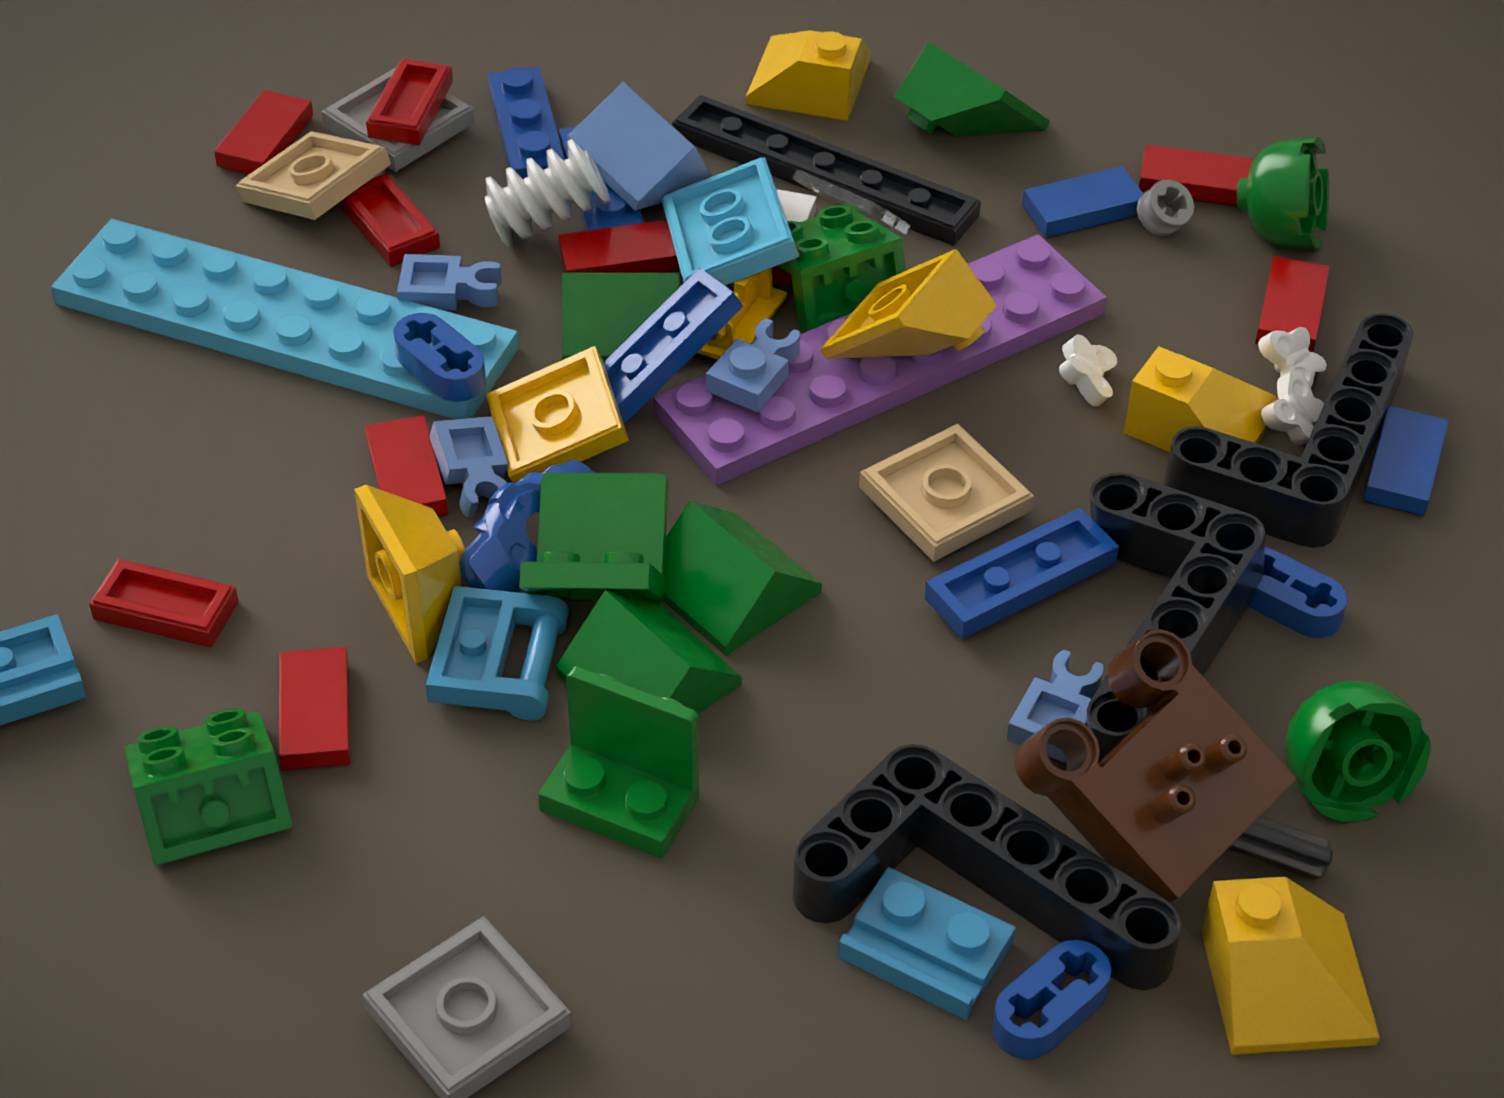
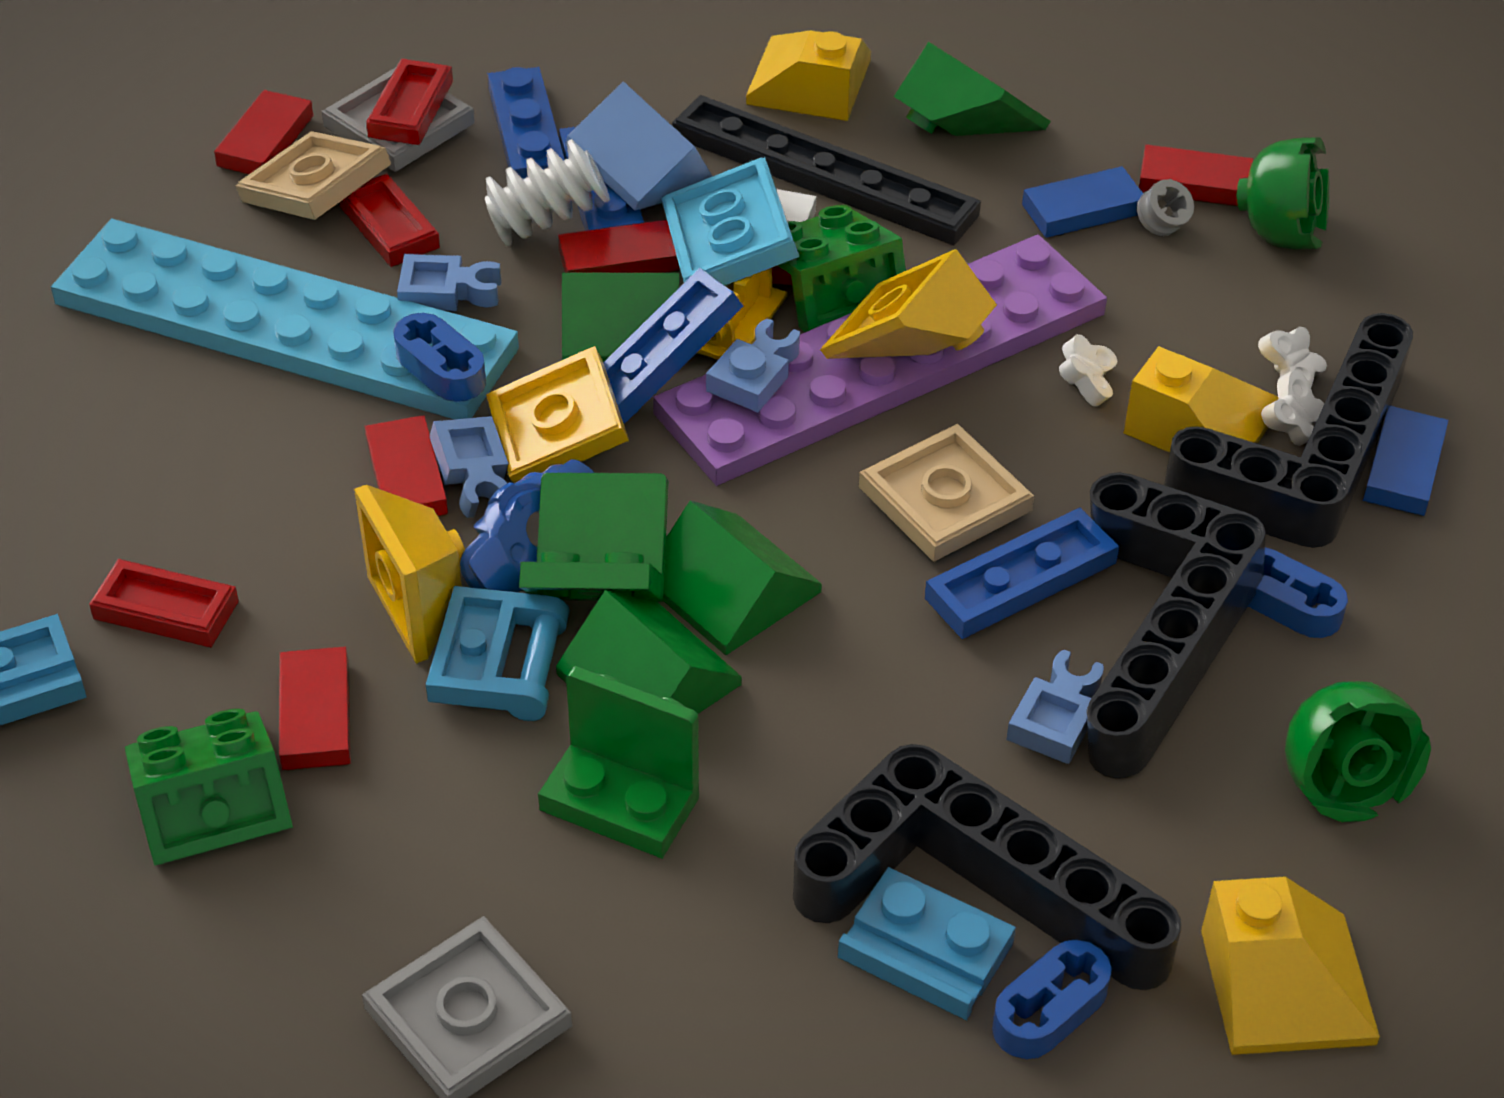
clear piece [793,169,910,235] -> none
reddish brown piece [1015,630,1333,902] -> none
red tile [1255,256,1330,352] -> none

